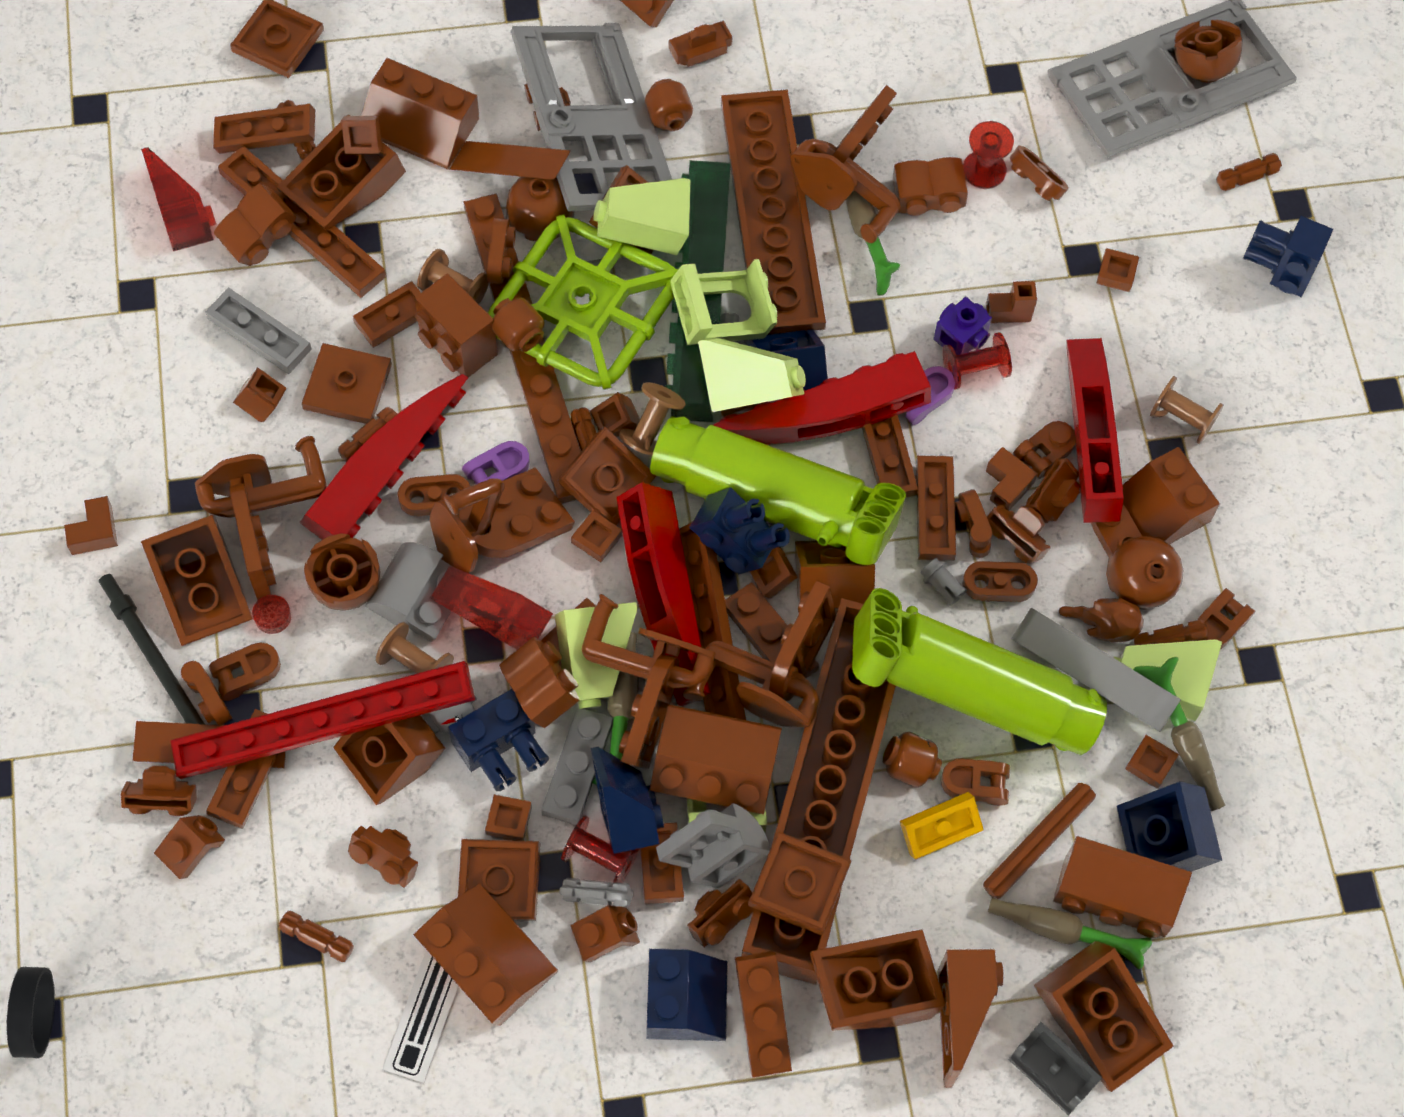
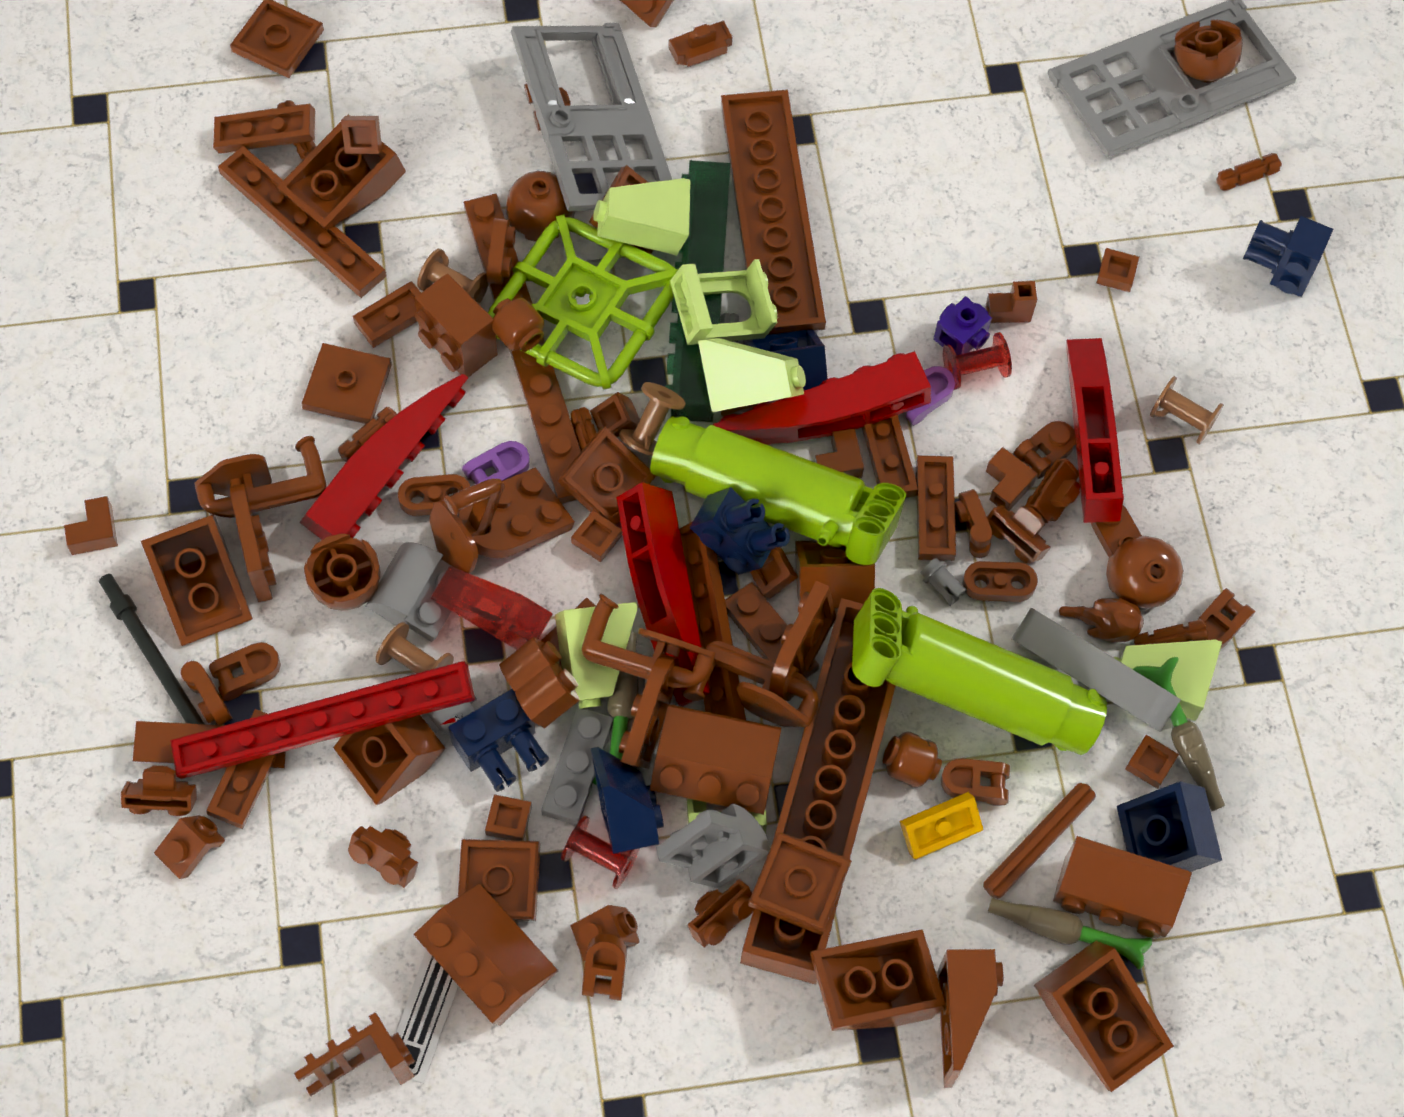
black tyre [6,967,55,1058] -> none
clear red slope [141,147,216,251] -> none
light grey plate [205,287,312,374] -> none
dark orange brick [214,183,297,266] -> none
dark orange slope [233,367,287,422] -> none
clear red tile [252,595,291,634] -> none
dark orange axle [279,911,354,962] -> none
dark orange slope [361,58,479,169] -> none
dark orange sticker [449,141,571,180] -> none
light grey axle [560,878,634,907] -> none
dark orange plate [640,822,684,904] -> none
dark orange head [645,79,693,131] -> none
dark blue slope [646,949,727,1041] -> none
dark orange plate [735,951,792,1078] -> none
dark orange plate [790,85,900,243] -> none
piece [846,191,900,296] -> none
dark orange brick [893,157,968,216] -> none
clear red piece [963,121,1014,189] -> none
dark grey hinge [1008,1022,1102,1116] -> none
dark orange plate [1009,145,1069,201] -> none
dark orange slope [1122,447,1220,544] -> none
none -> dark orange plate [294,1012,415,1096]
none -> dark orange plate [582,933,627,1001]
none -> dark orange piece [814,428,864,478]

